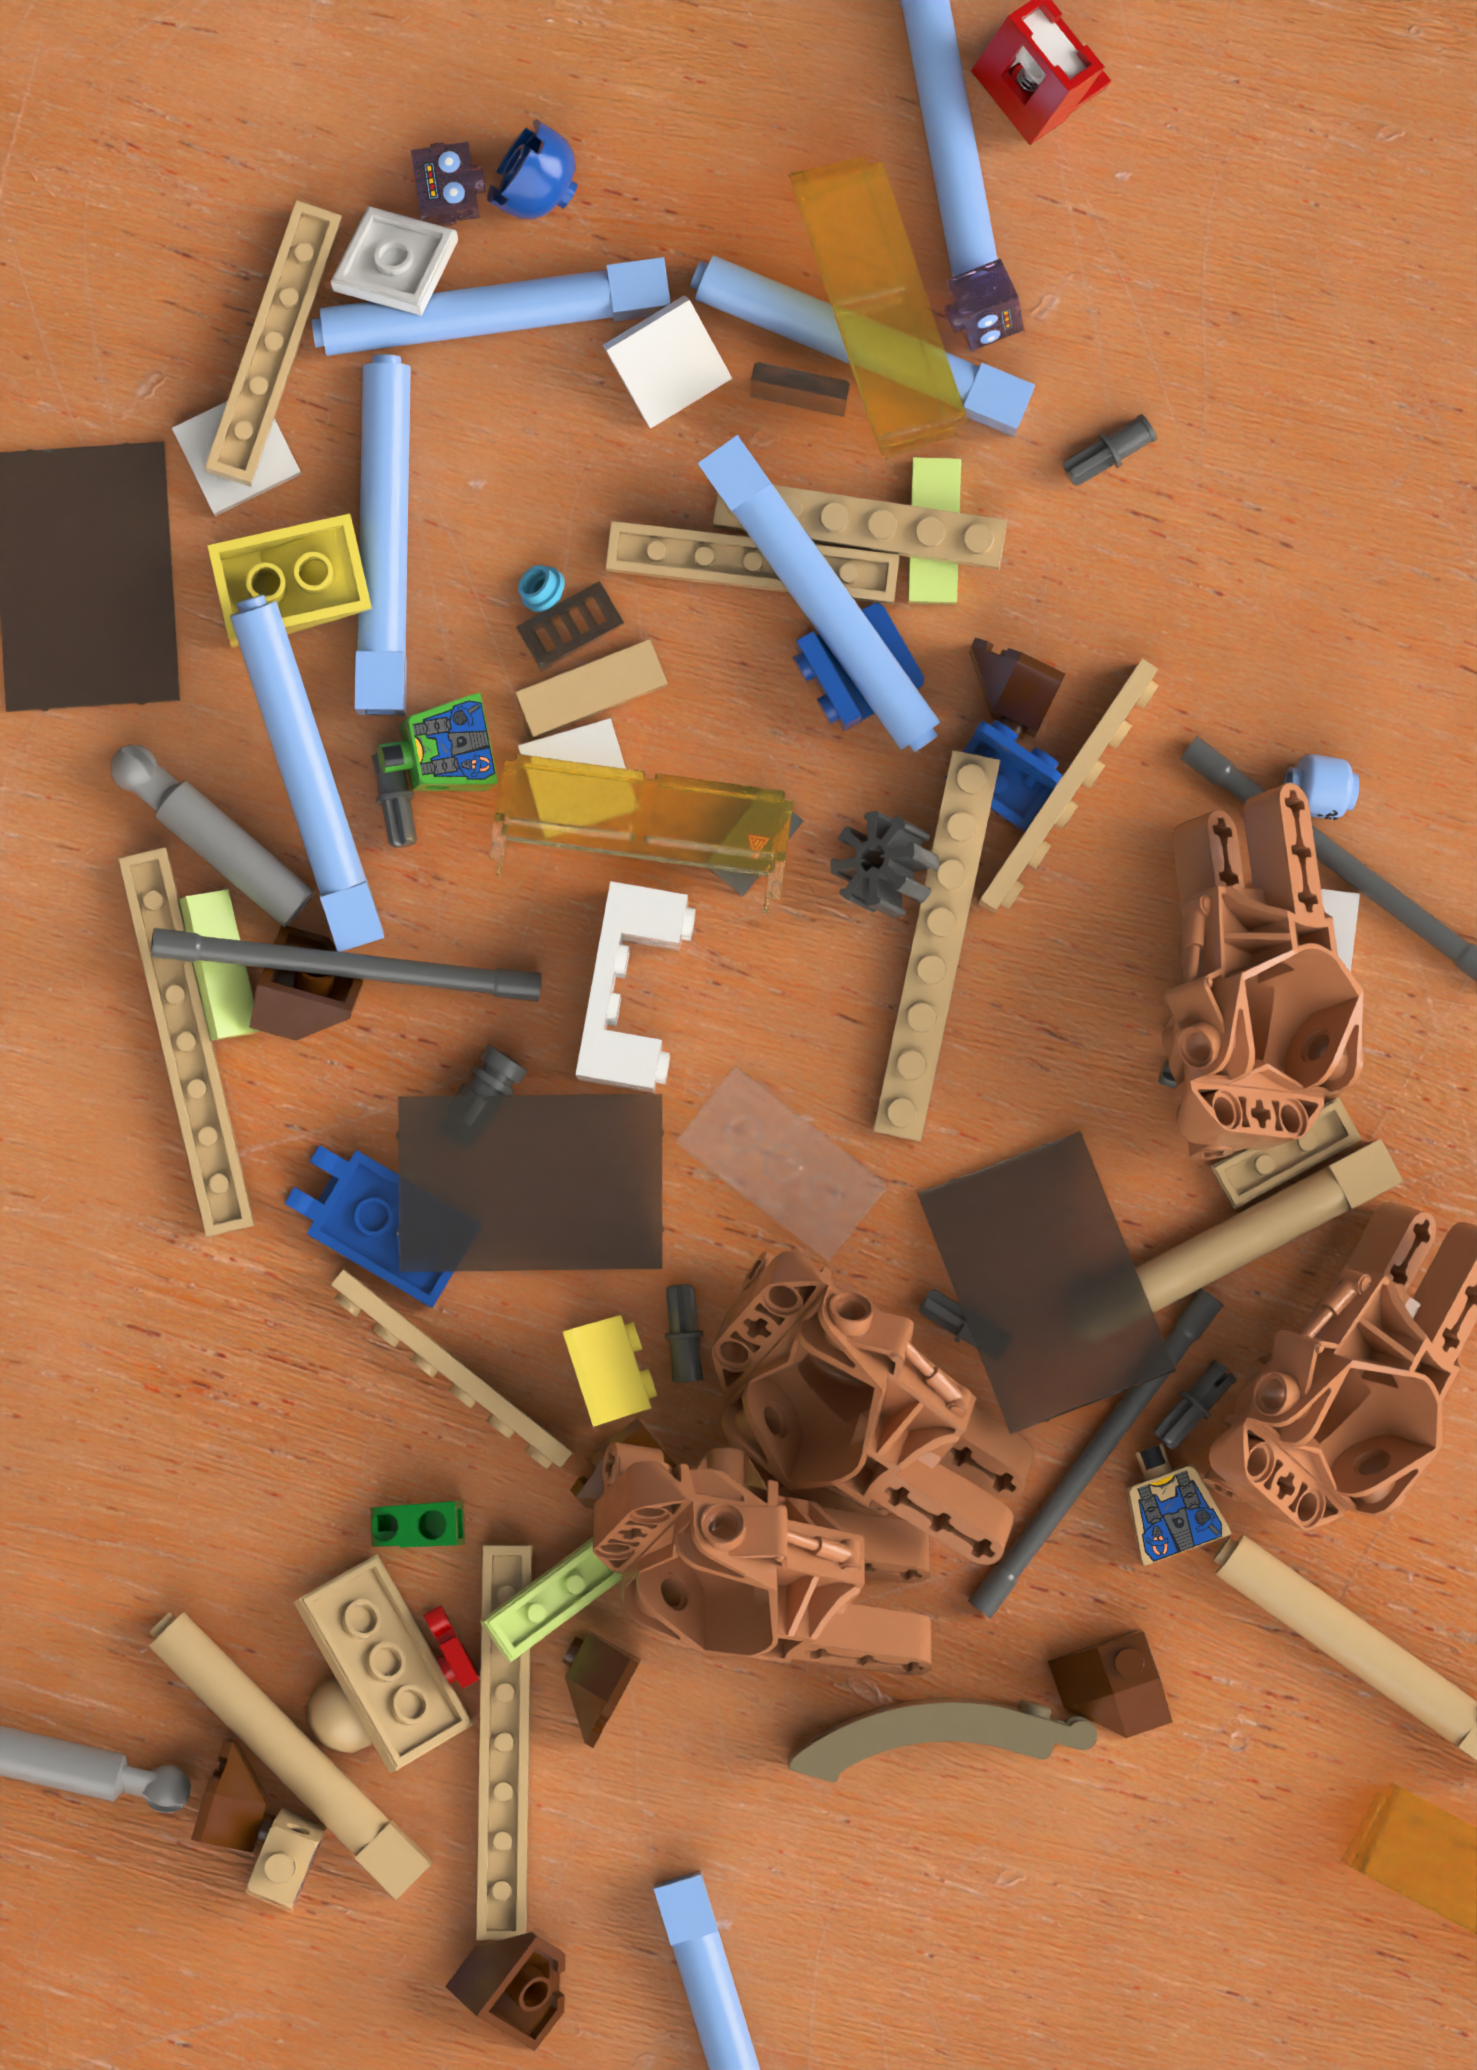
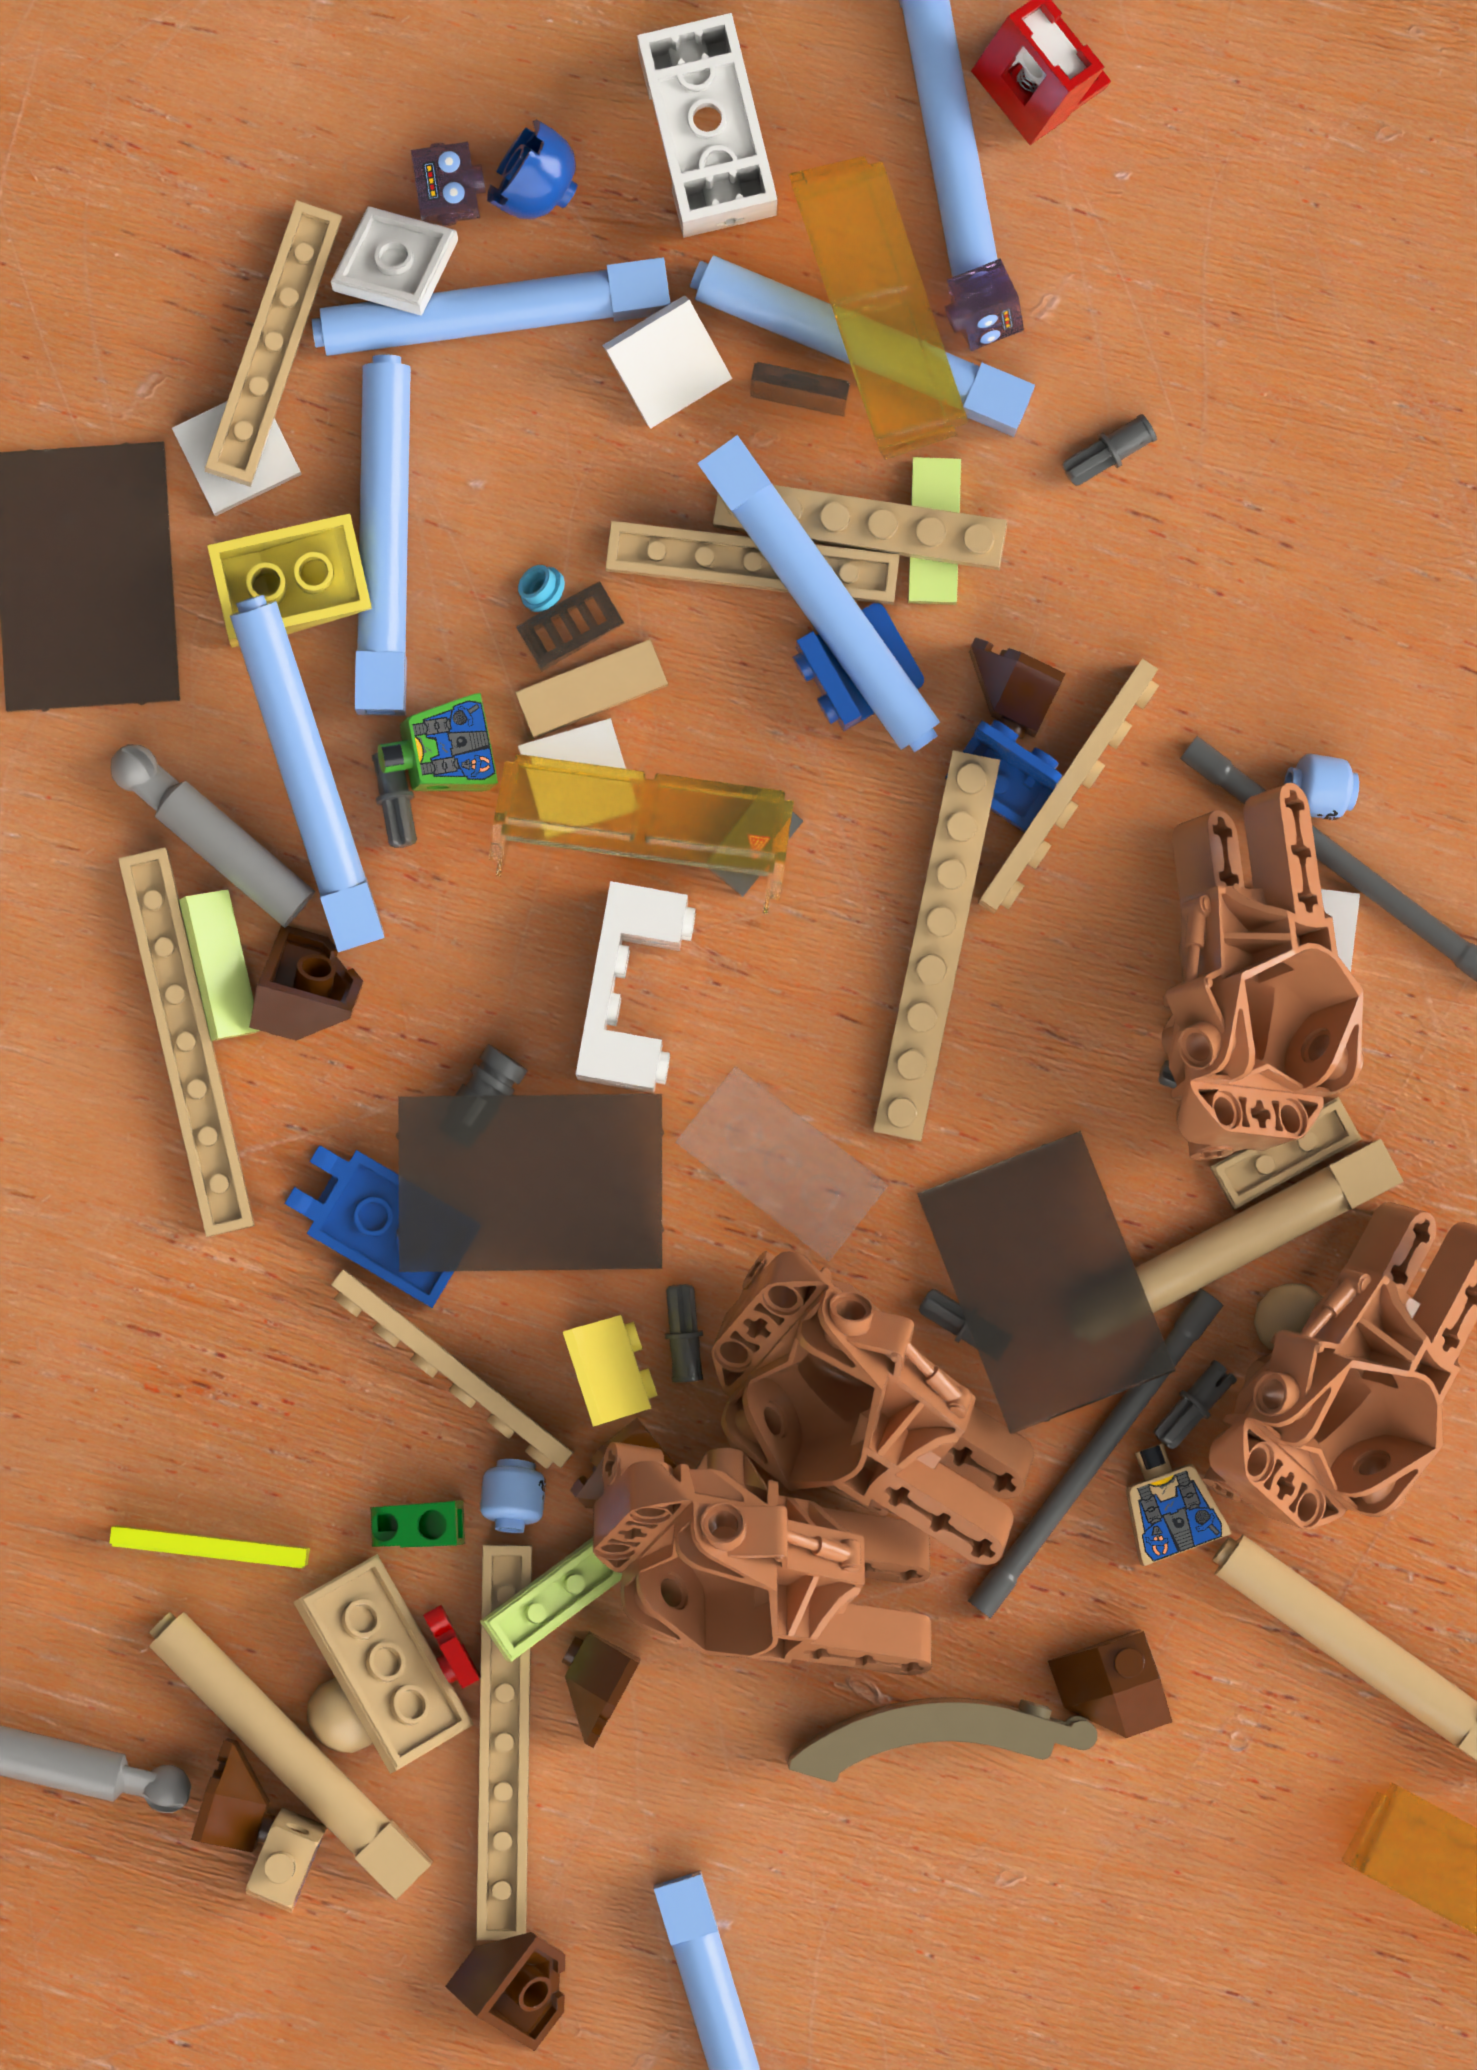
dark grey piece [150,928,542,1002] -> none
dark grey gear [830,811,939,918] -> none
none -> neon yellow tile [109,1526,310,1568]
none -> light blue head [480,1459,546,1533]
none -> white plate [637,13,778,238]
none -> tan hair [1254,1283,1323,1351]

